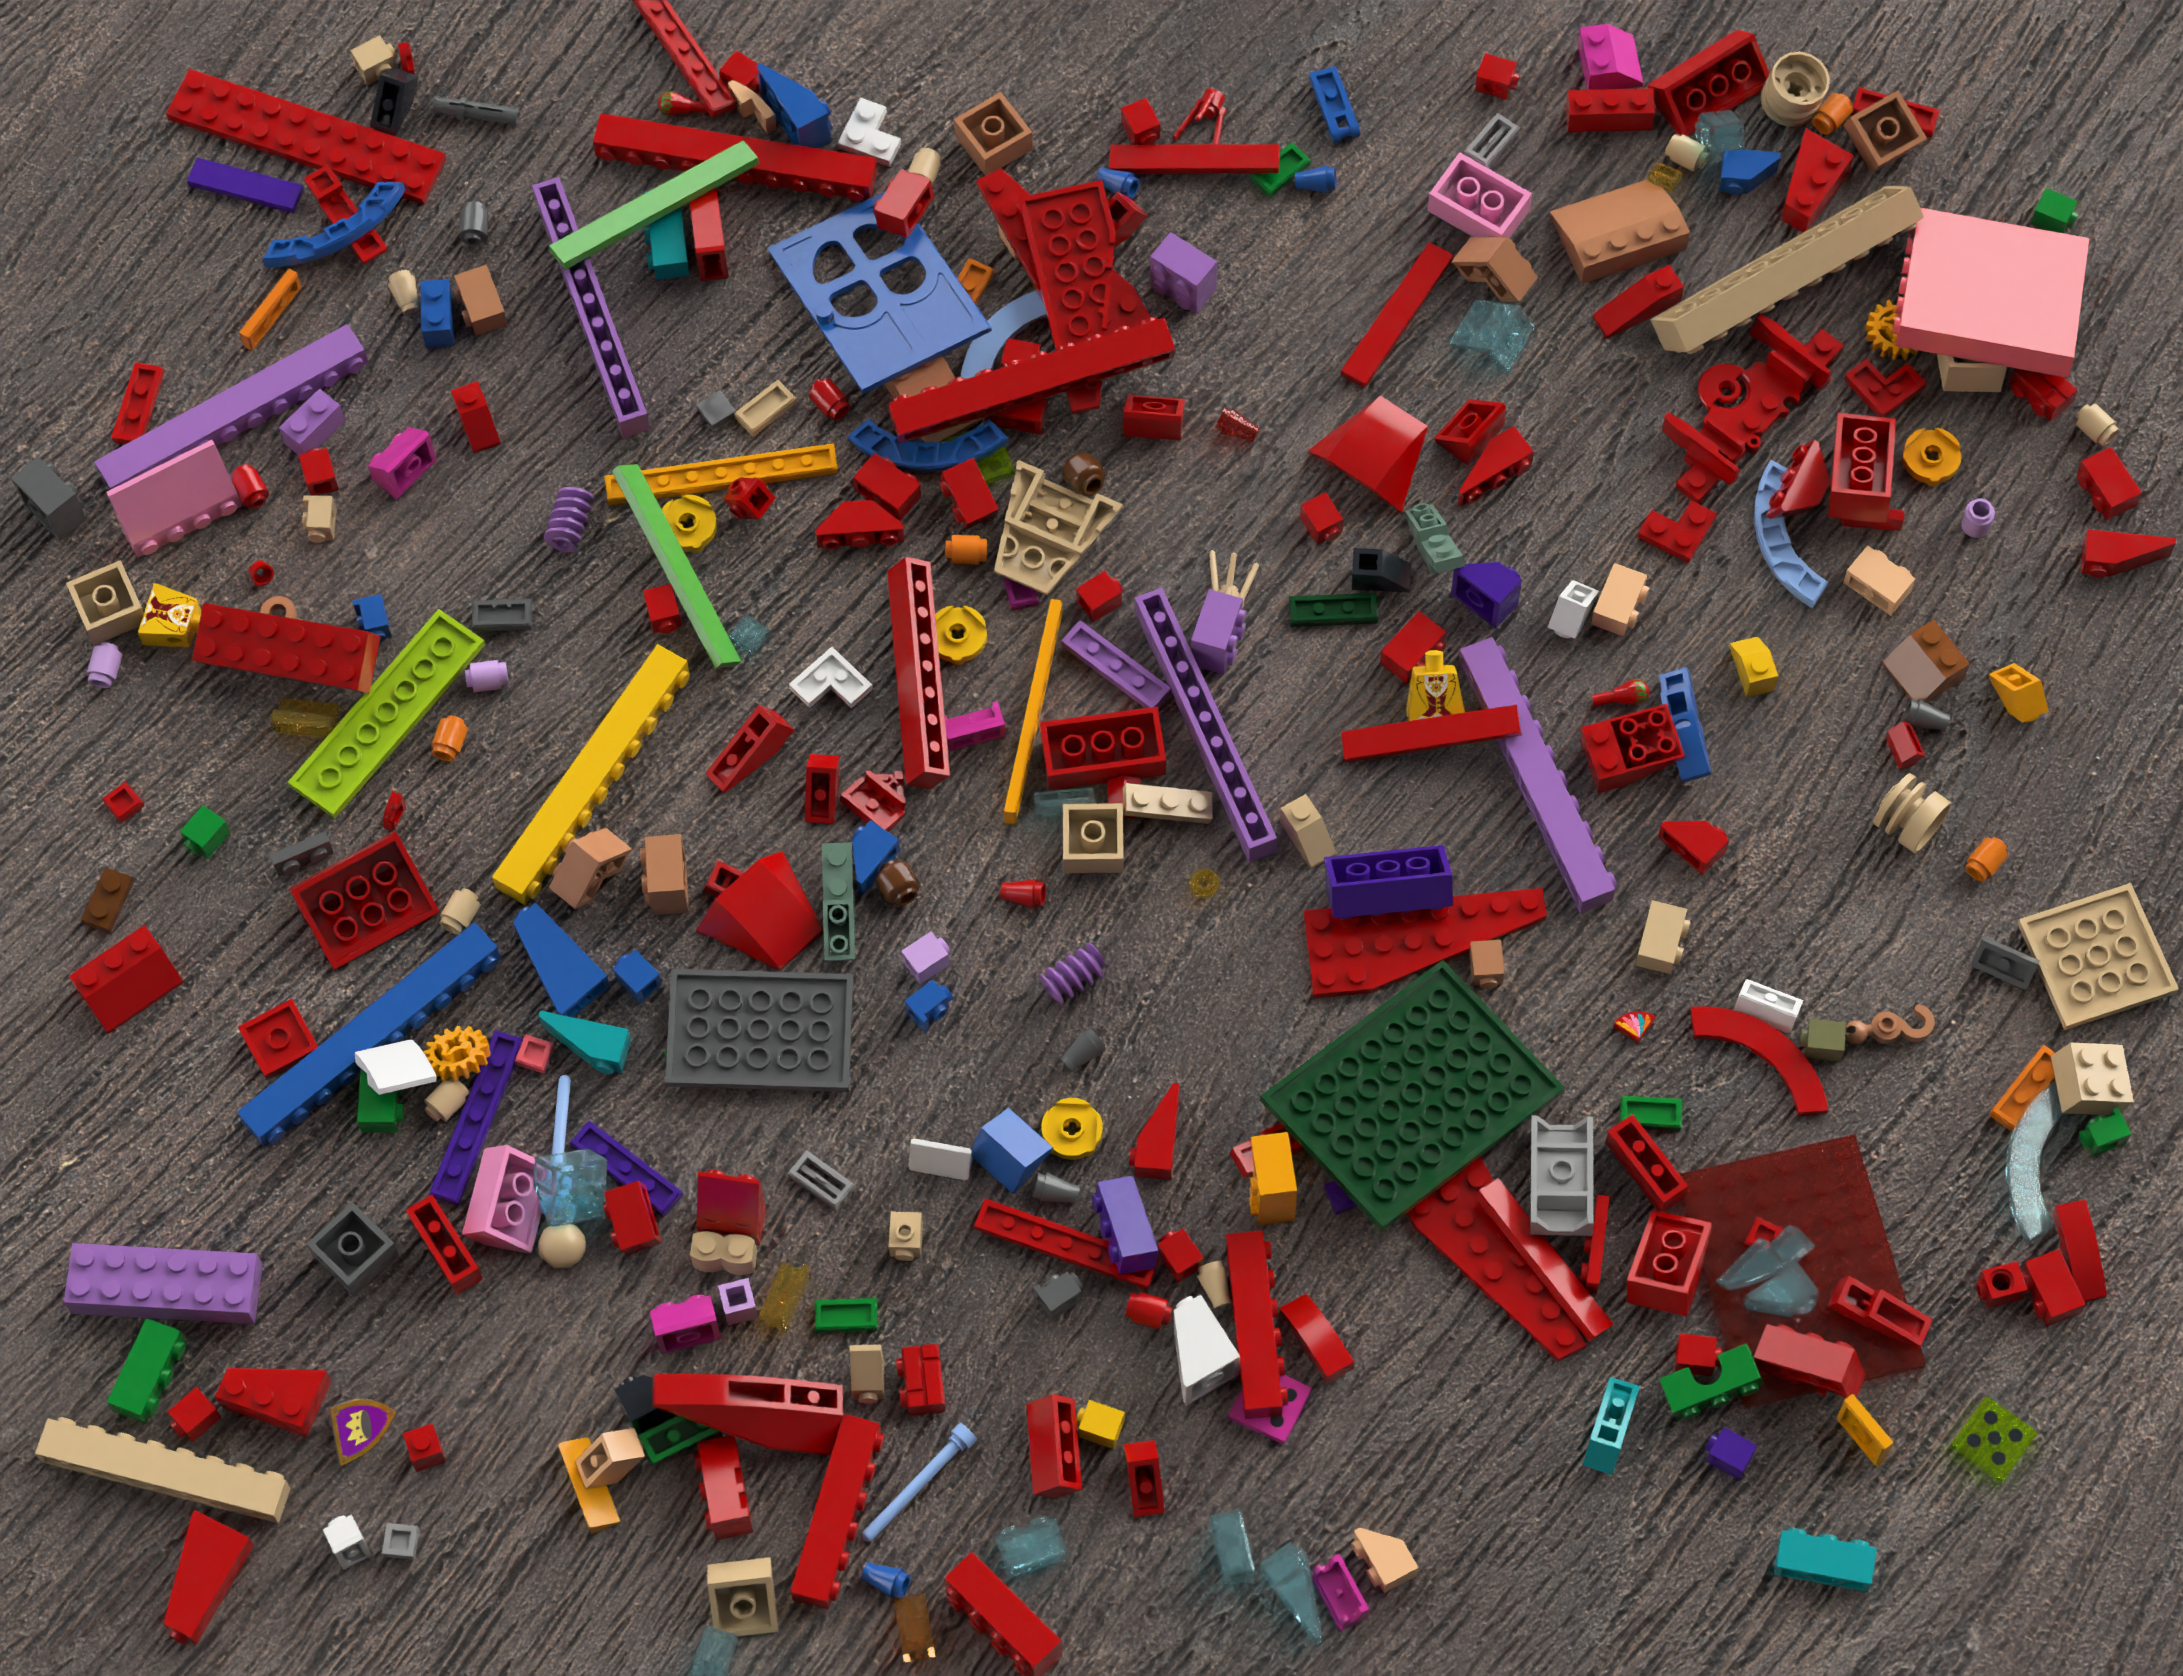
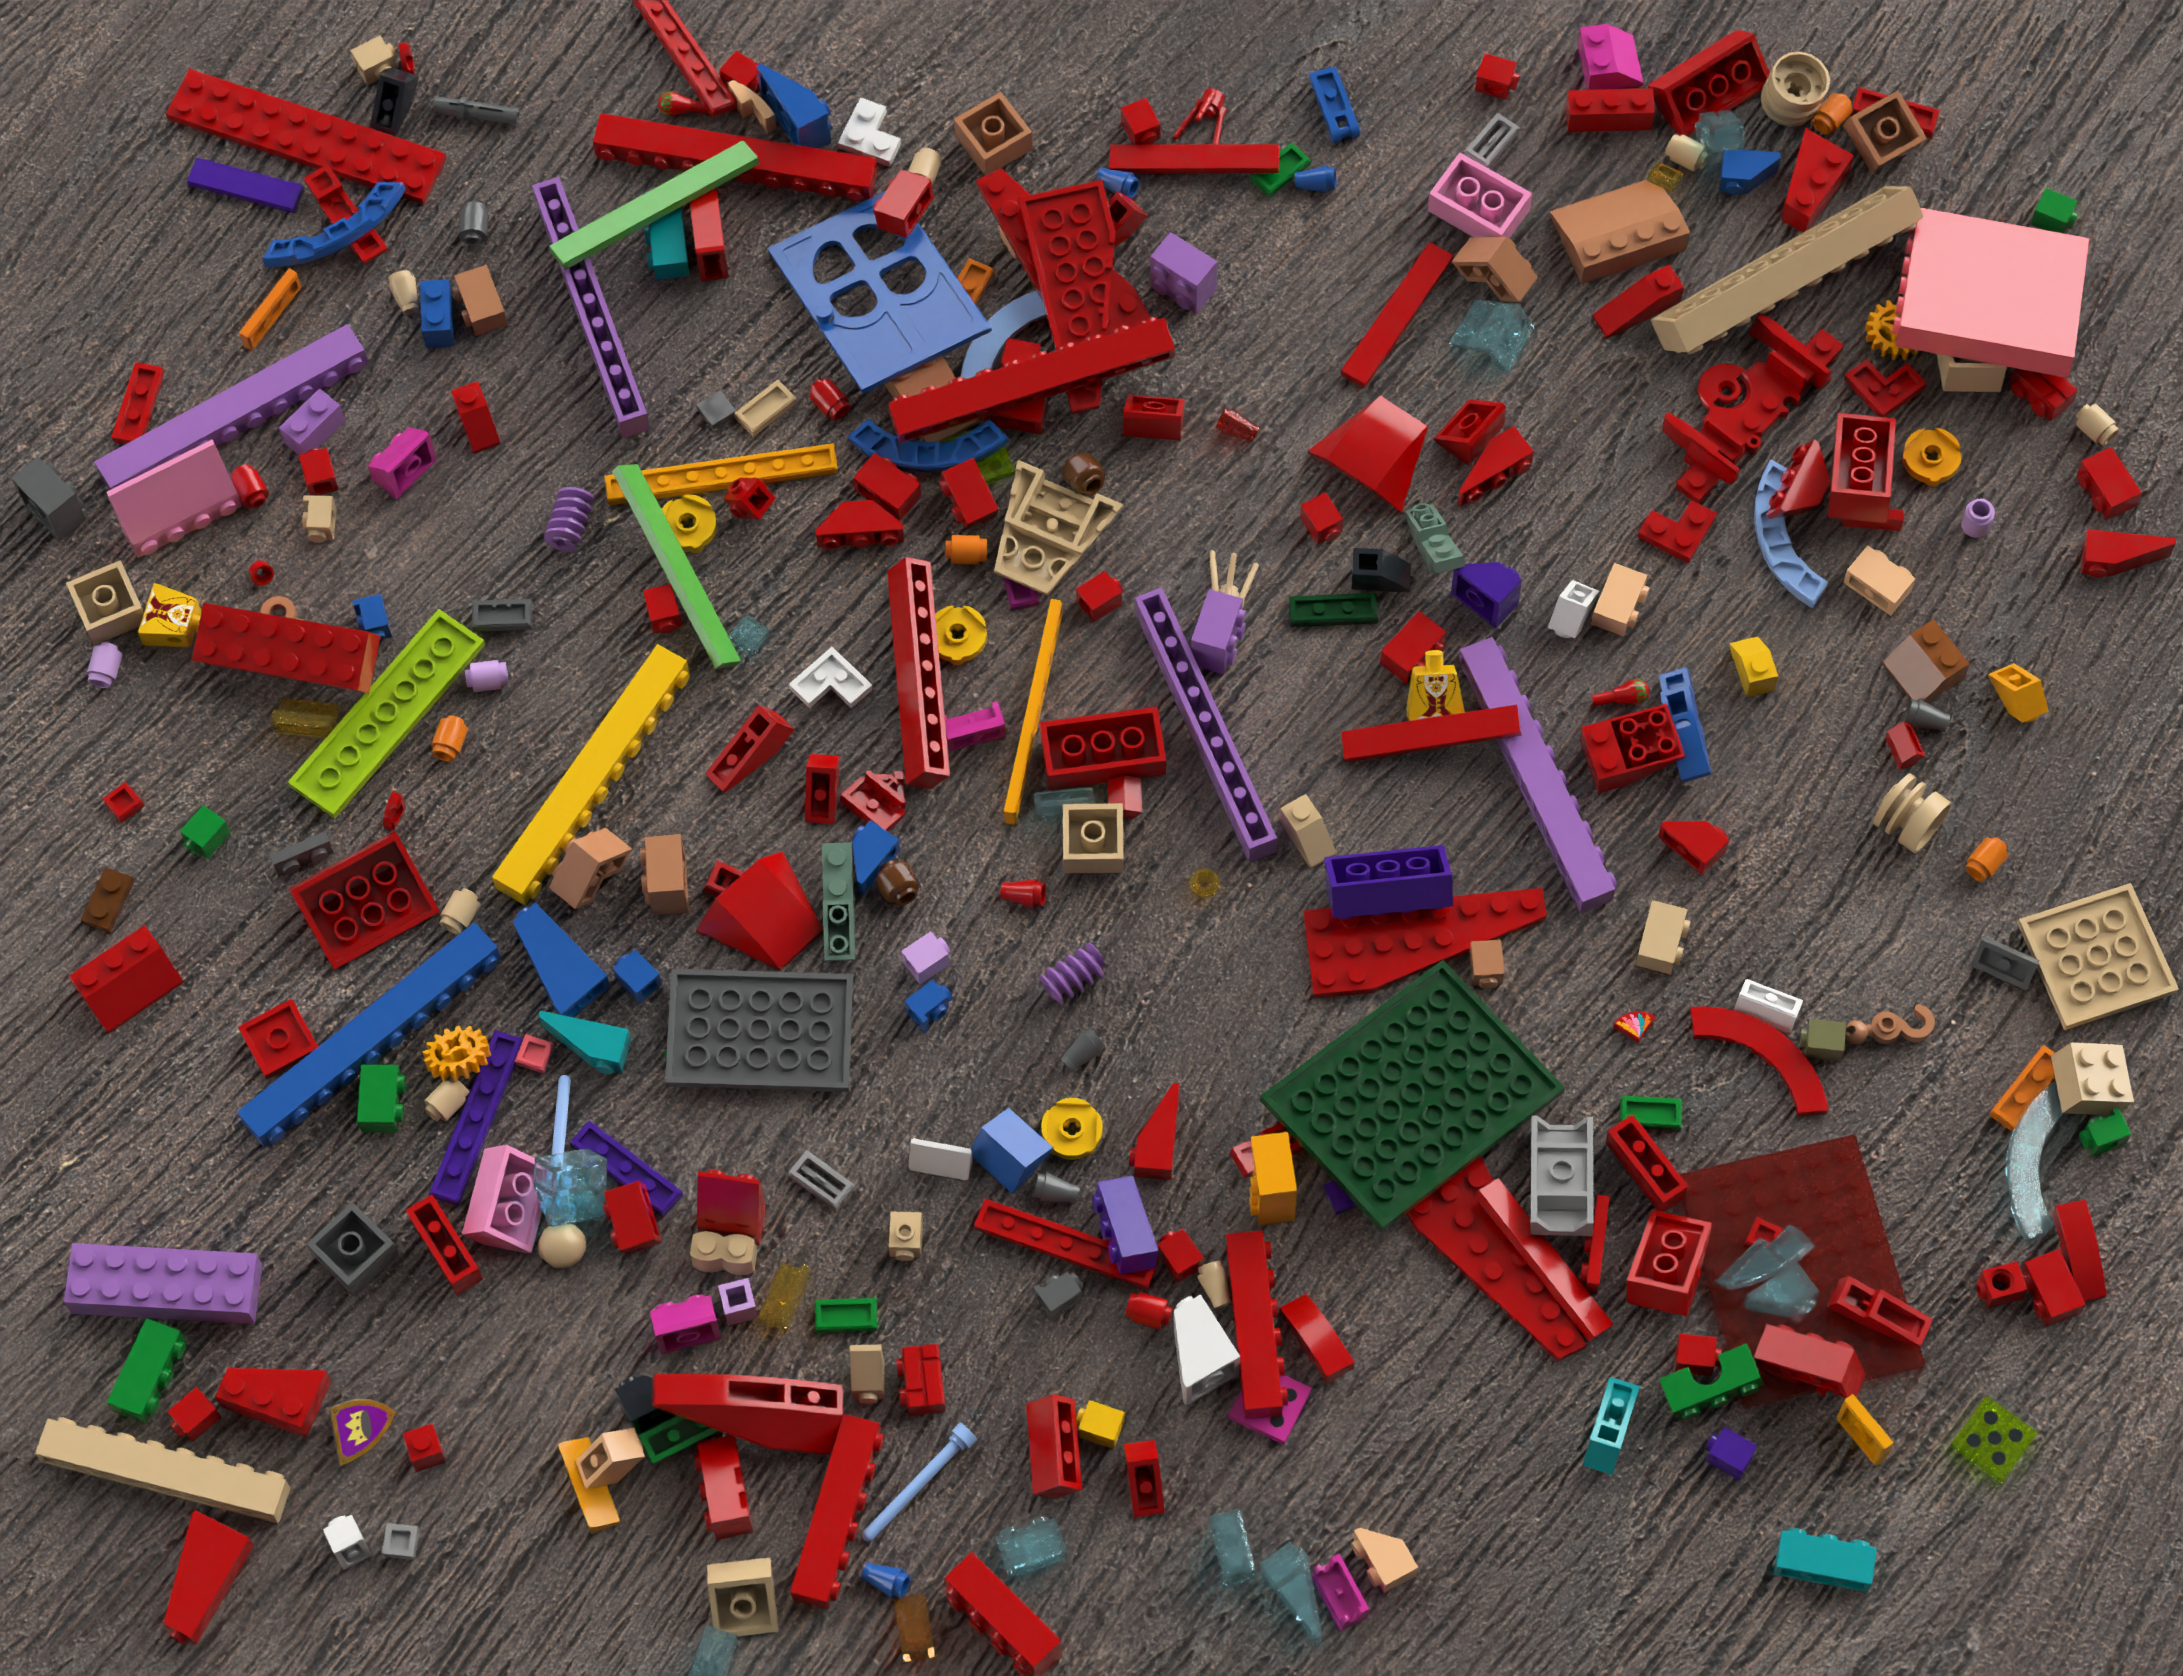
white slope [355,1039,436,1095] -> none
medium lavender plate [1061,621,1171,708] -> none
tan plate [1123,783,1213,824] -> none

